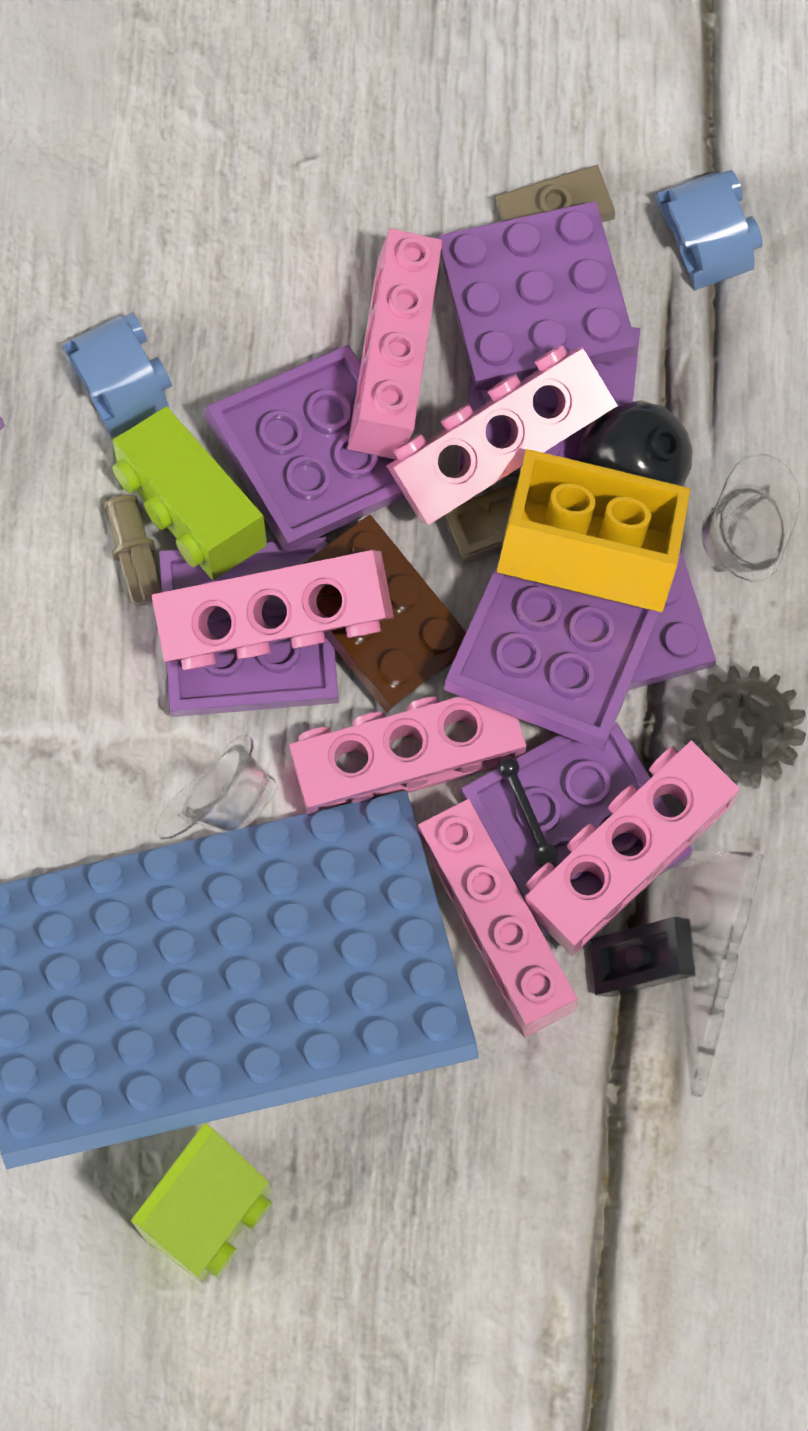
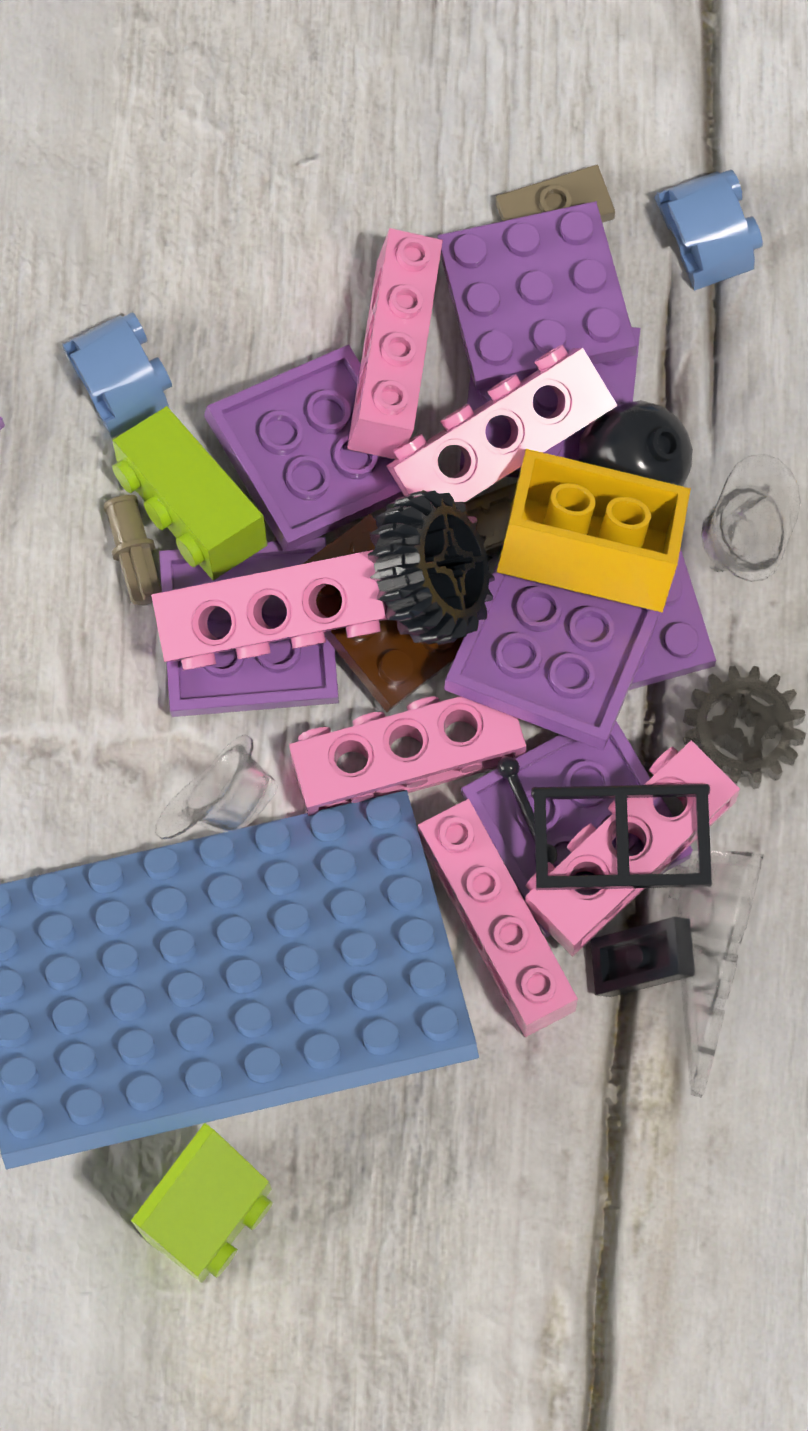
none -> black gear [367,490,495,645]
none -> black window [531,784,712,890]

